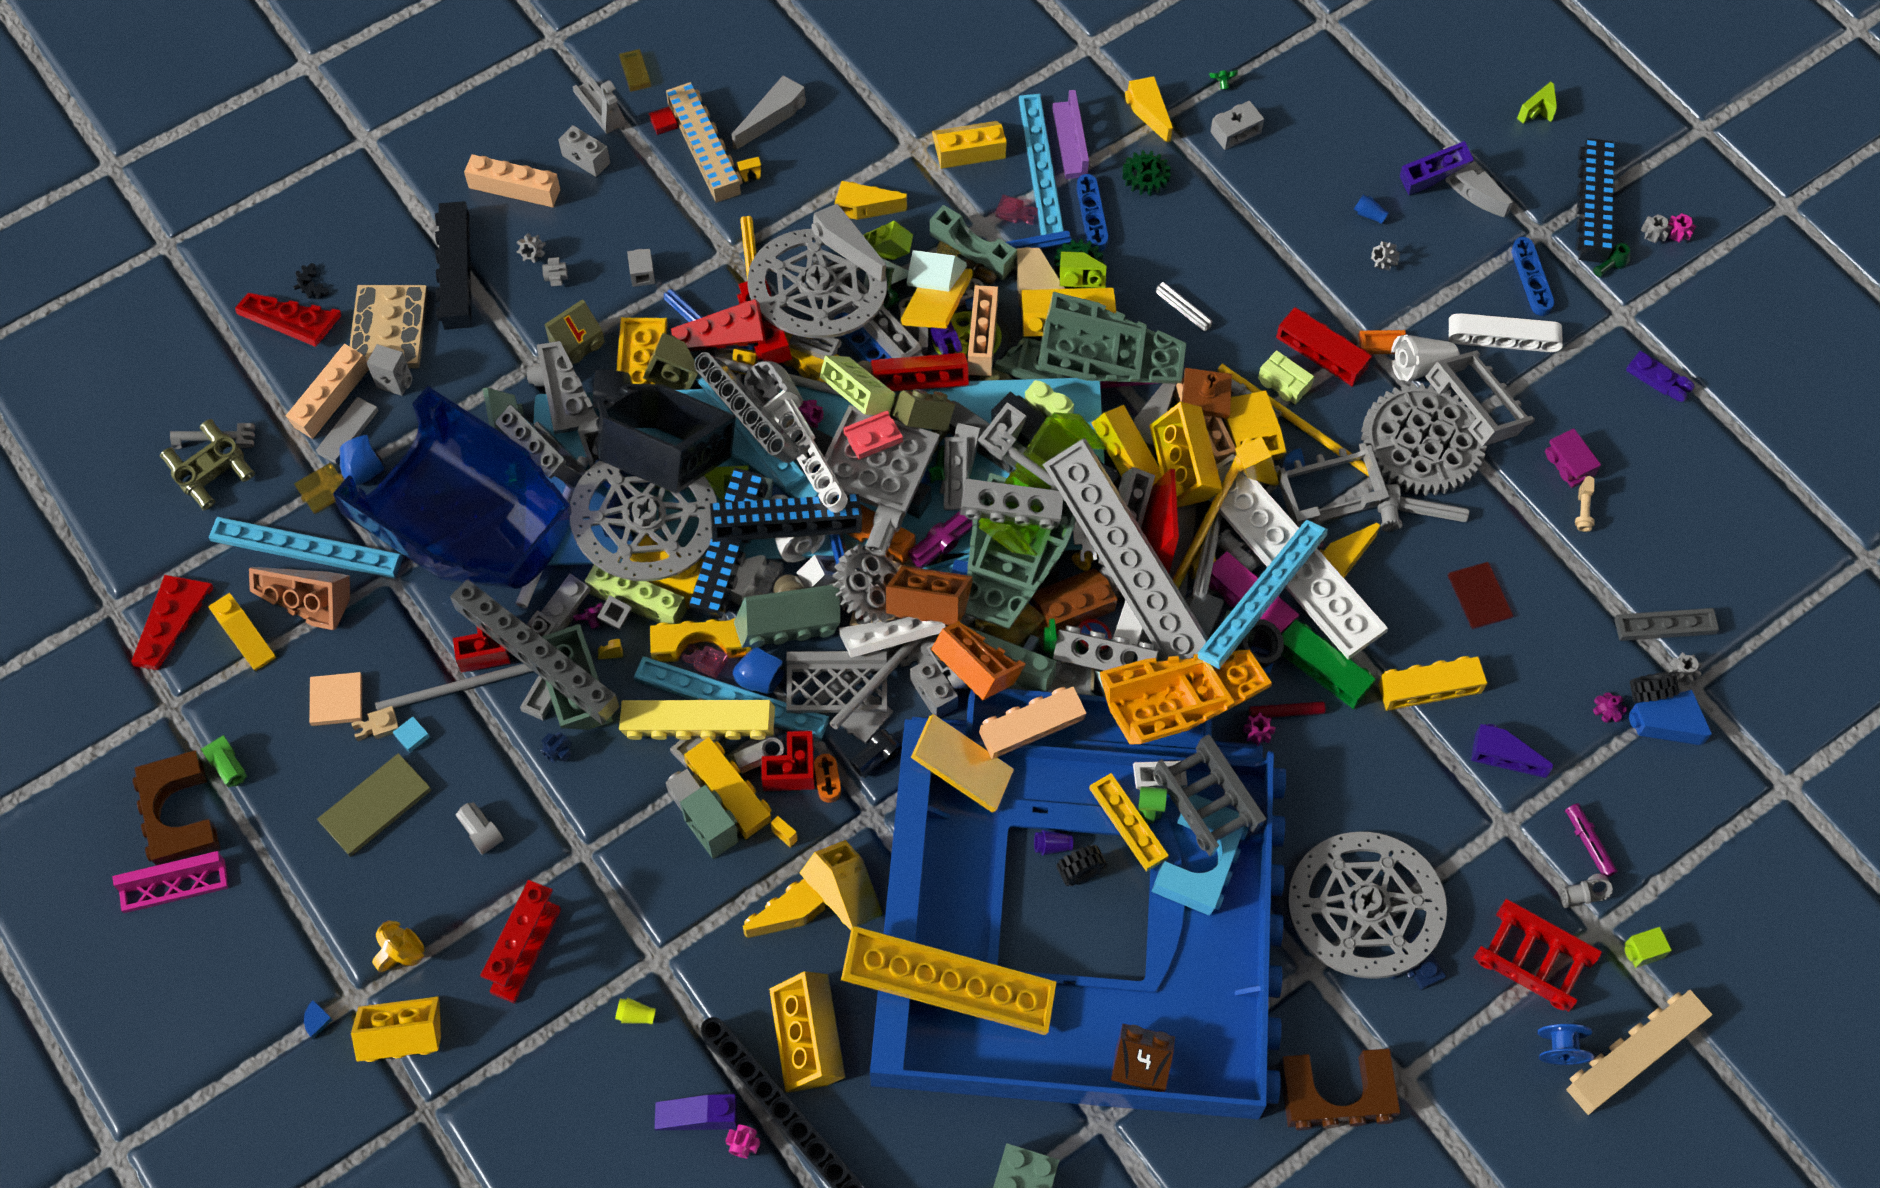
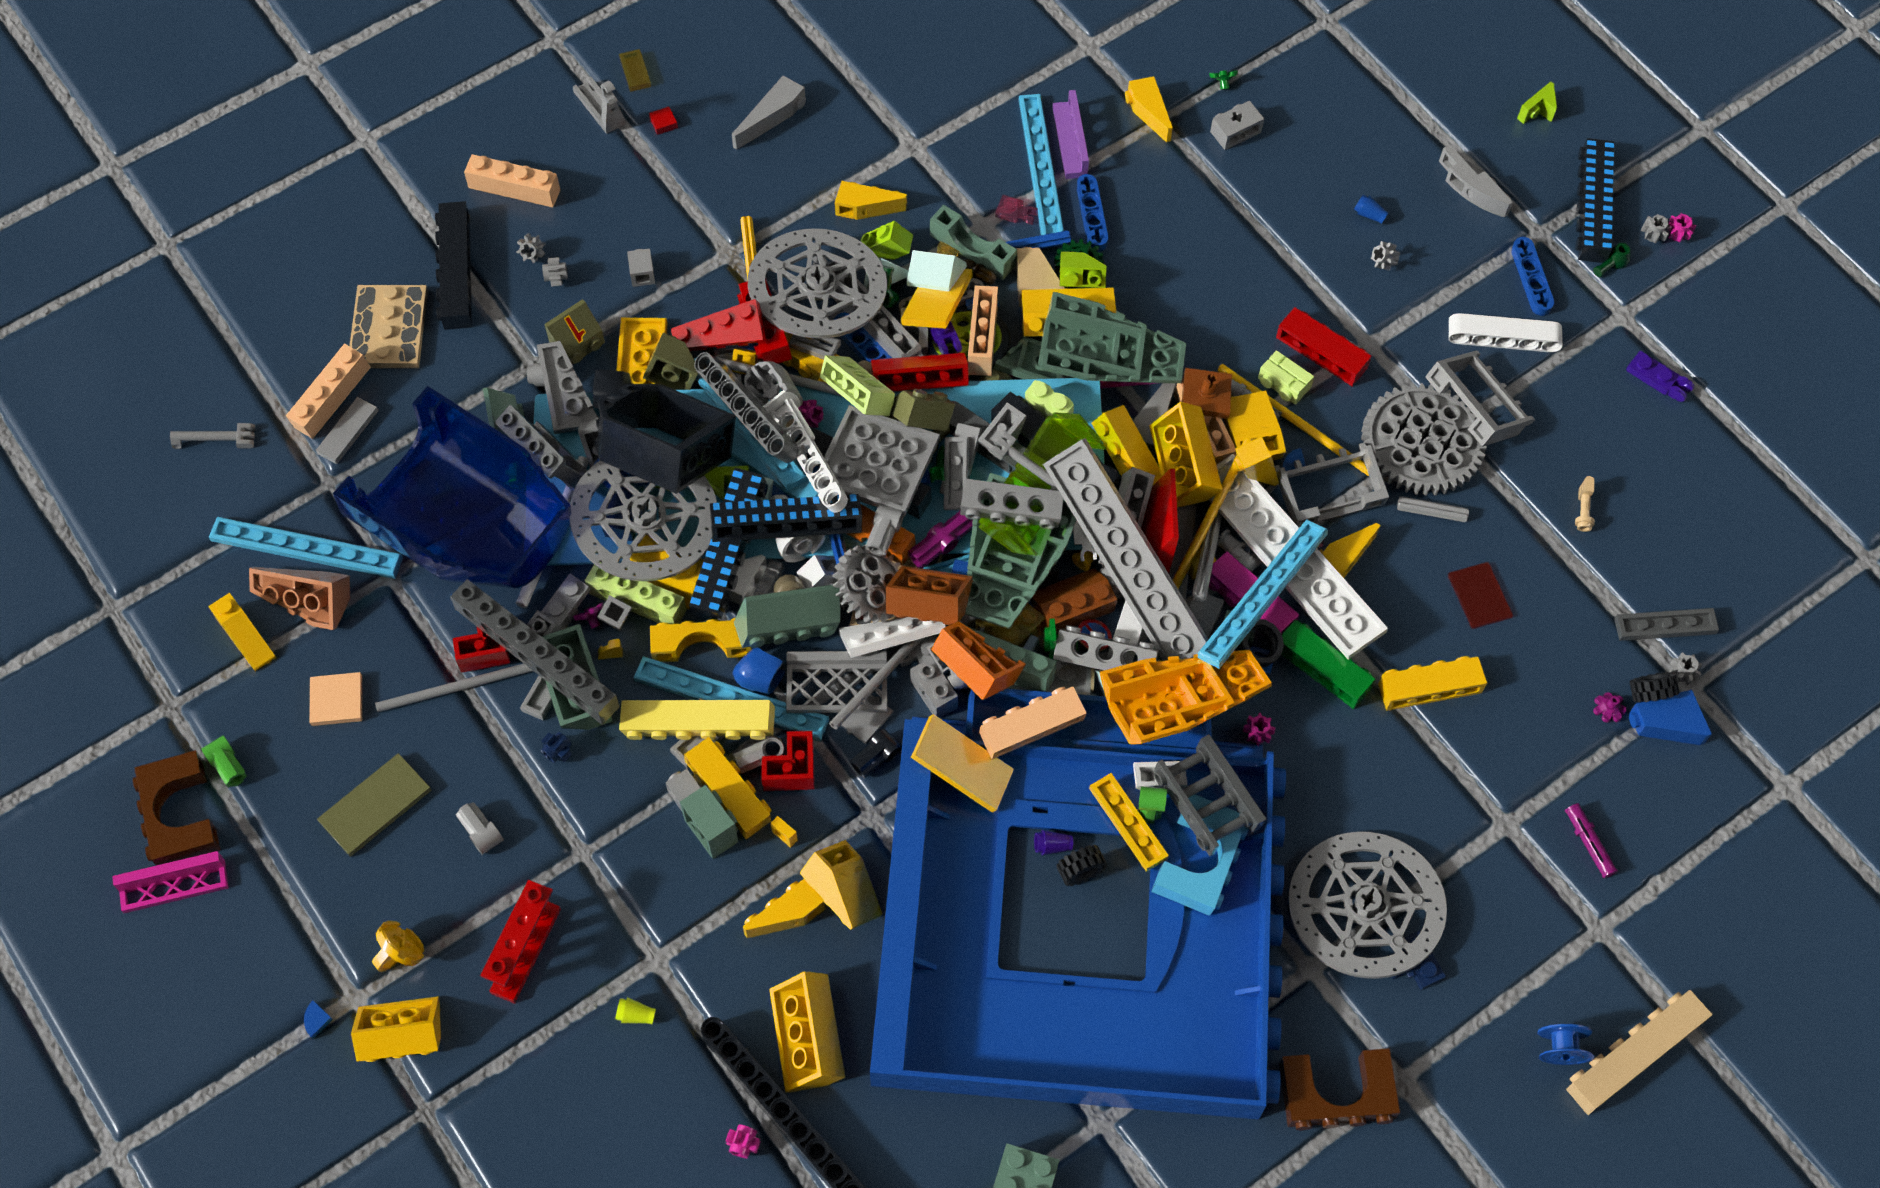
red wing [131,575,214,670] -> none
olive piece [160,419,255,511] -> none
red wing [235,293,341,347] -> none
black animal [293,263,329,299] -> none
clear yellow piece [294,462,351,514] -> none
blue piece [339,435,384,486] -> none
tan plate [351,706,399,741] -> none
light grey brick [367,344,412,396] -> none
medium azure tile [393,717,430,753] -> none
light grey brick [558,125,610,177] -> none
dark purple slope [655,1094,737,1131] -> none
blue axle [664,289,703,322] -> none
tan brick [666,82,743,203] -> none
clear pink plate [681,643,729,678] -> none
yellow tile [736,157,761,182] -> none
light grey slope [812,204,886,282] -> none
orange beam [814,754,841,803] -> none
yellow plate [841,926,1056,1035] -> none
coral plate [843,410,903,460] -> none
yellow slope [932,121,1006,169] -> none
reddish brown slope [1111,1023,1175,1092] -> none
dark green gear [1122,150,1171,196] -> none
axle [1156,282,1213,331] -> none
dark red piece [1248,702,1325,718] -> none
orange tile [1358,330,1406,354] -> none
light grey connector [1377,484,1403,532] -> none
white cone [1391,335,1460,381] -> none
dark purple slope [1400,141,1474,196] -> none
dark purple slope [1471,724,1553,778] -> none
red fence [1473,899,1602,1012] -> none
magenta brick [1545,428,1601,488] -> none
light grey connector [1559,874,1613,908] -> none
lime brick [1624,927,1672,968] -> none

